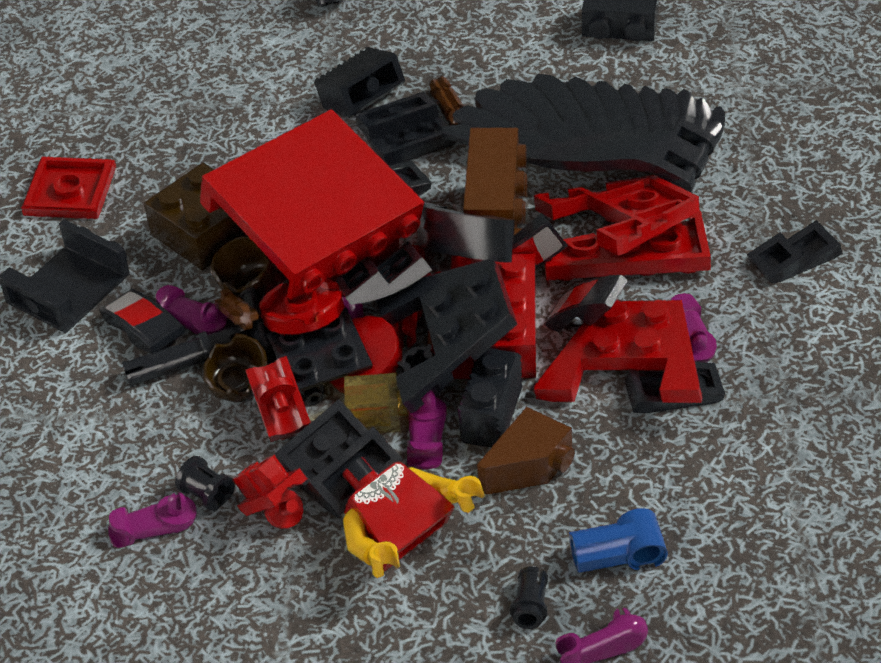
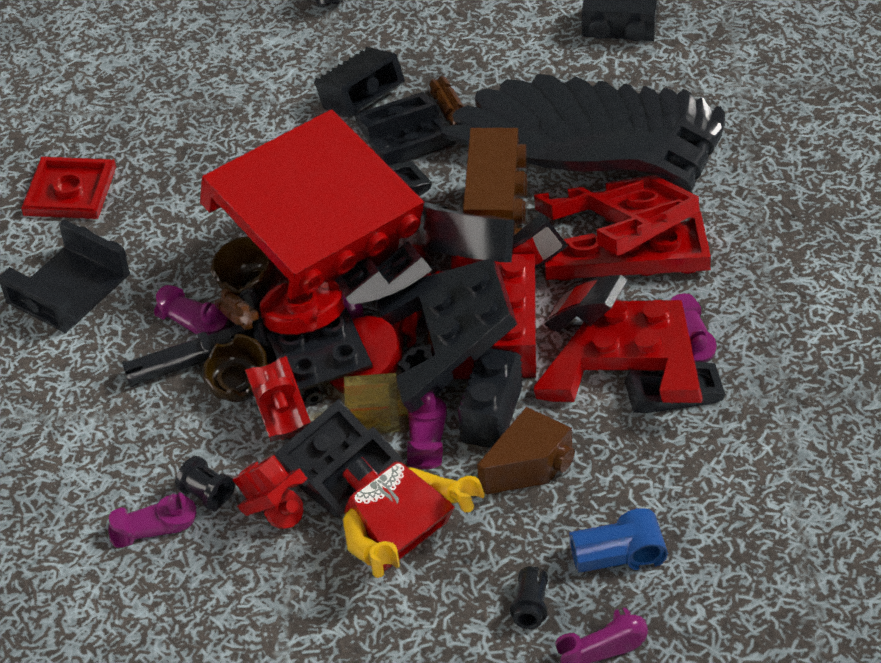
slope [99,288,185,353] -> none
dark brown brick [144,162,247,271] -> none
black slope [747,220,843,284] -> none

